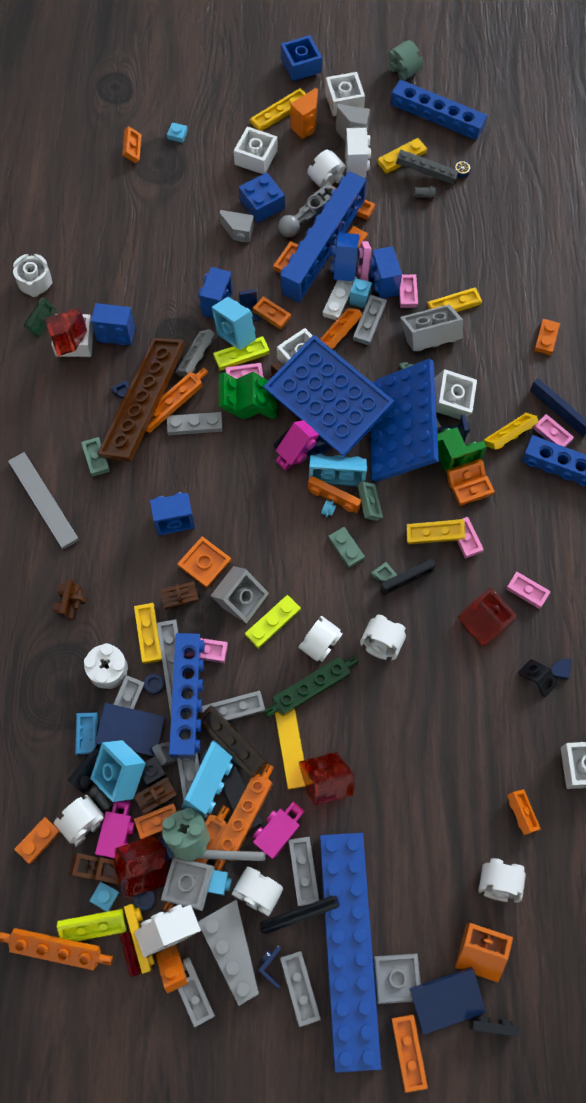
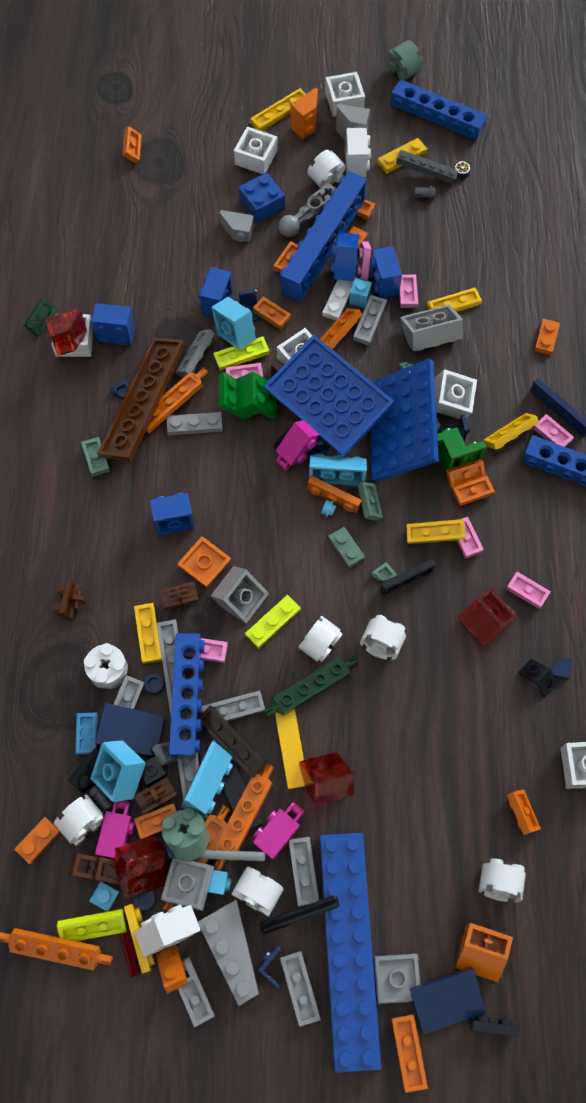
light grey tile [8,452,79,550] -> none
white brick [13,254,52,297] -> none
medium azure plate [167,123,188,143] -> none
blue brick [281,35,322,81] -> none

